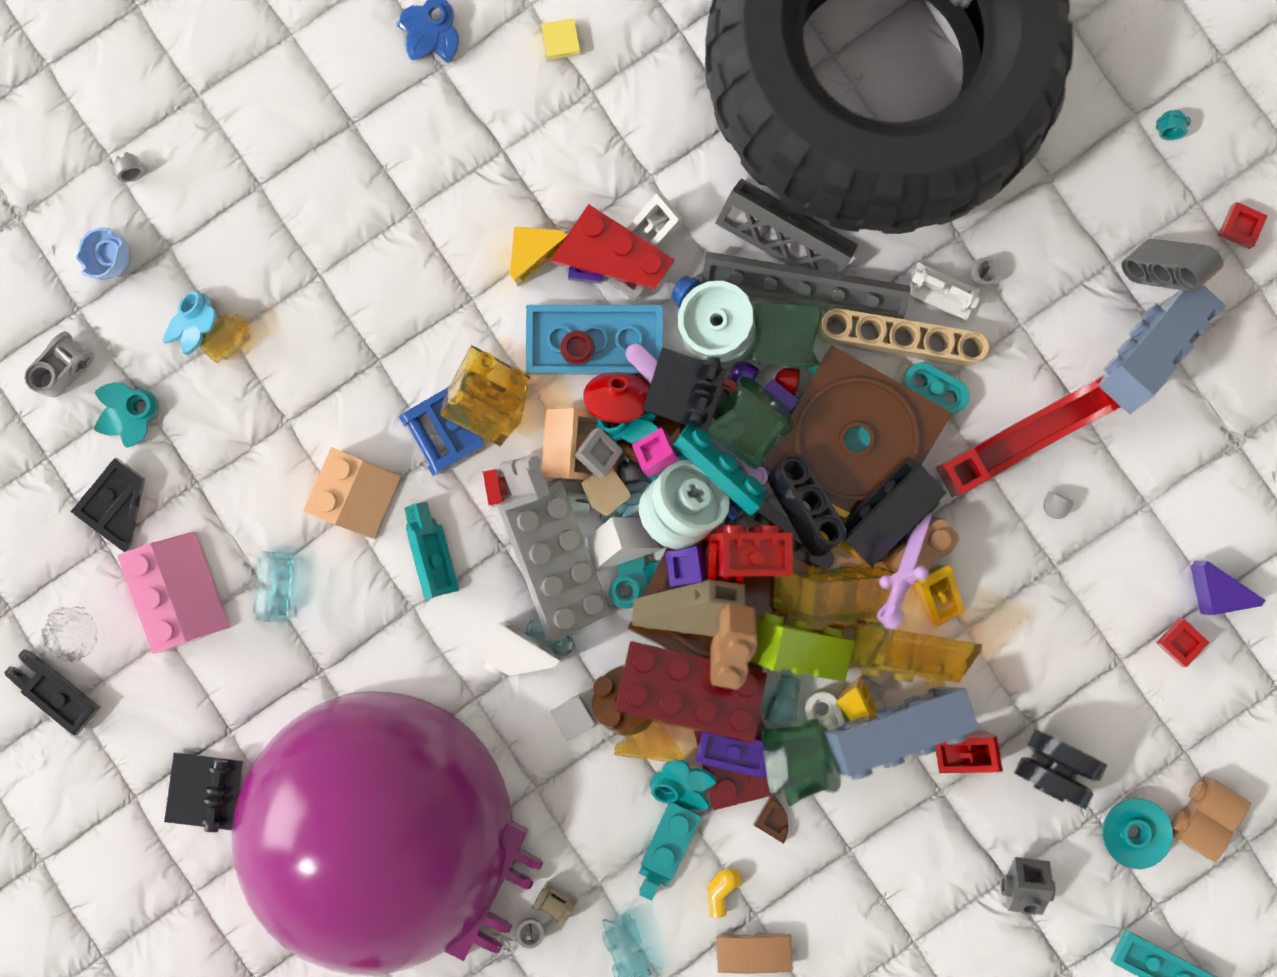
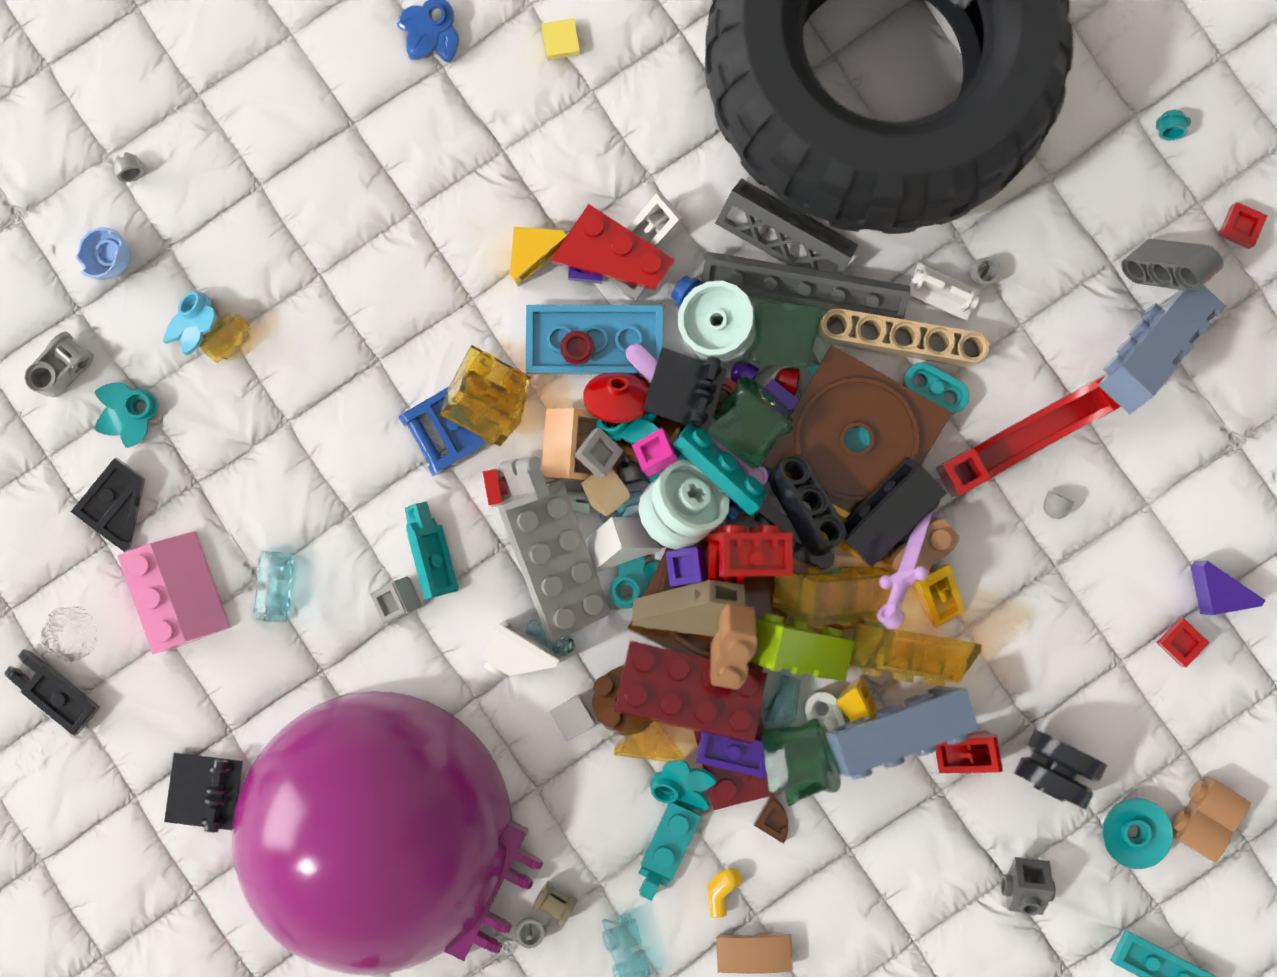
light nougat slope [303,447,402,539] -> none
none -> light grey slope [370,576,422,624]

